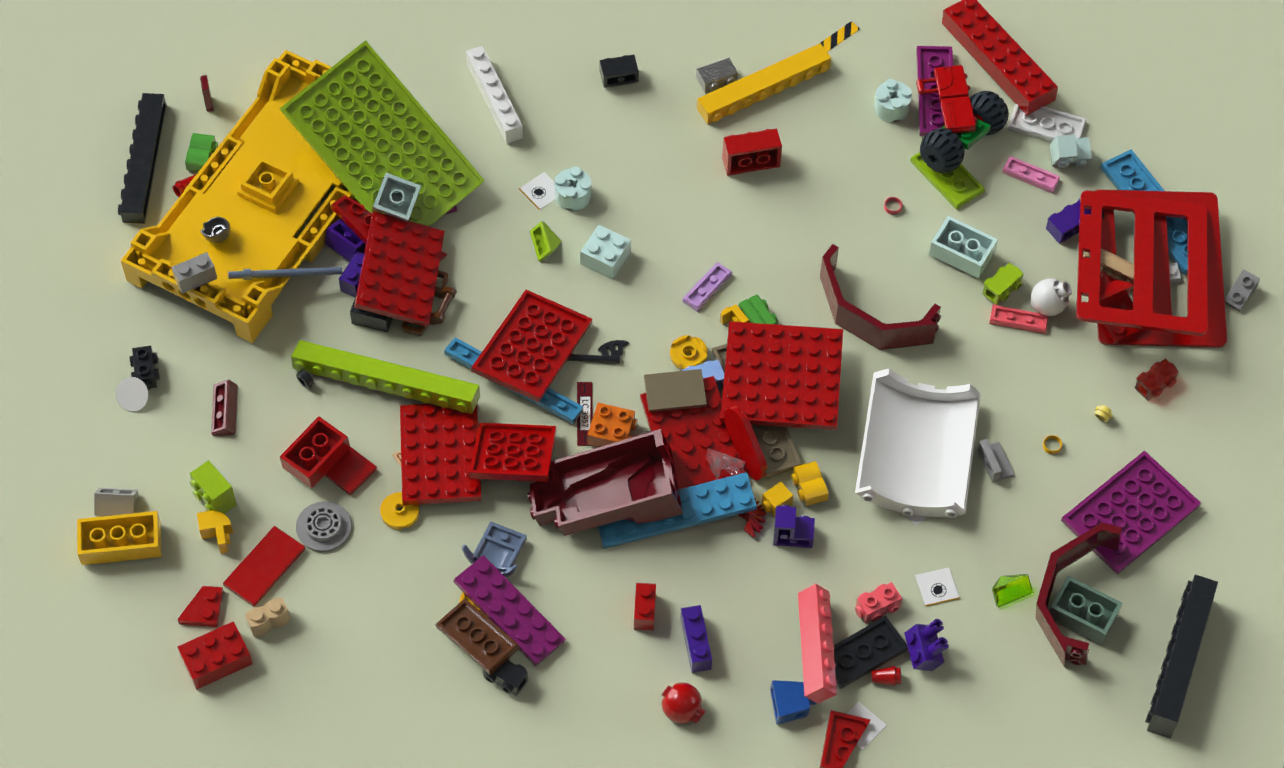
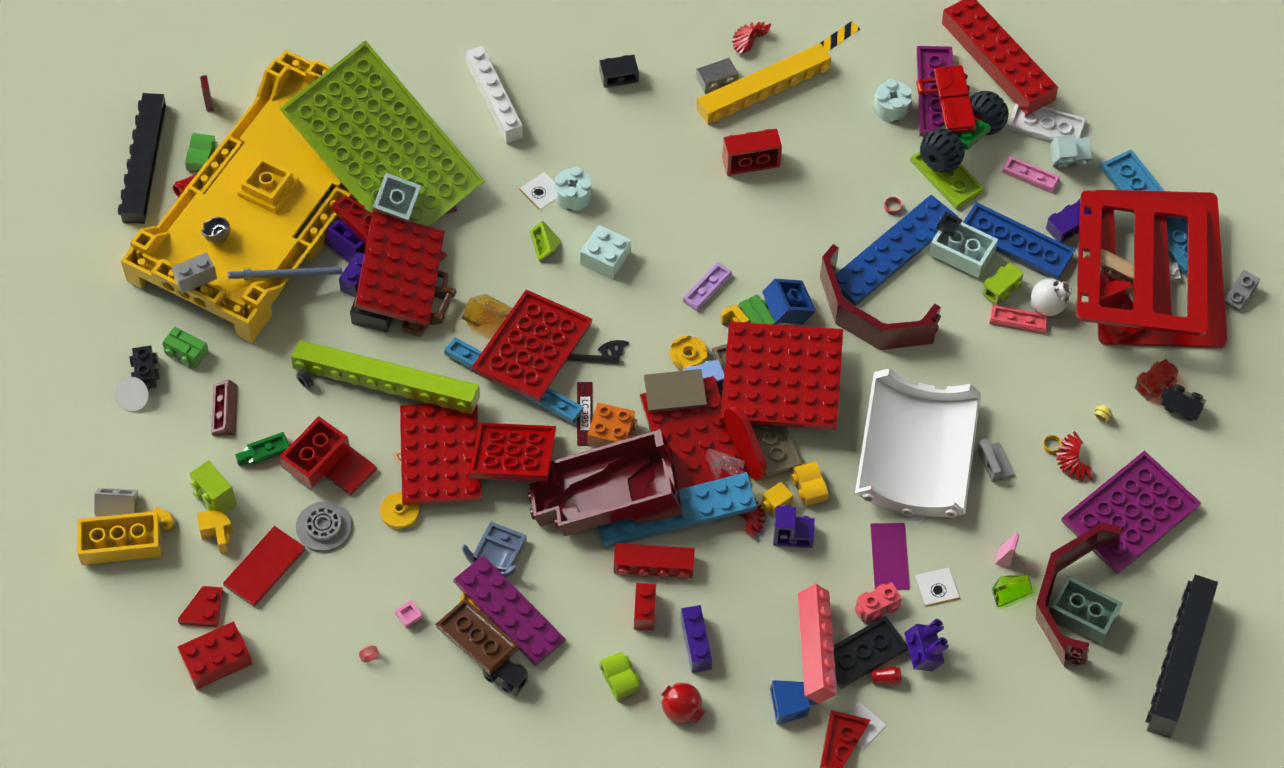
tan brick [245,598,290,637] -> none
none -> yellow arm [152,506,174,531]
none -> bright green brick [162,327,209,368]
none -> green hinge [235,432,290,466]
none -> coral axle [359,646,380,662]
none -> bright pink plate [395,600,423,629]
none -> clear yellow slope [461,294,512,328]
none -> lime brick [599,651,641,701]
none -> red brick [614,543,695,579]
none -> red hair [732,22,771,55]
none -> blue brick [762,279,816,324]
none -> blue plate [835,194,958,306]
none -> magenta sticker [870,523,910,590]
none -> black plate [936,212,962,237]
none -> blue plate [963,202,1075,280]
none -> bright pink slope [995,533,1020,568]
none -> red hair [1056,431,1093,481]
none -> black brick [1160,384,1207,421]

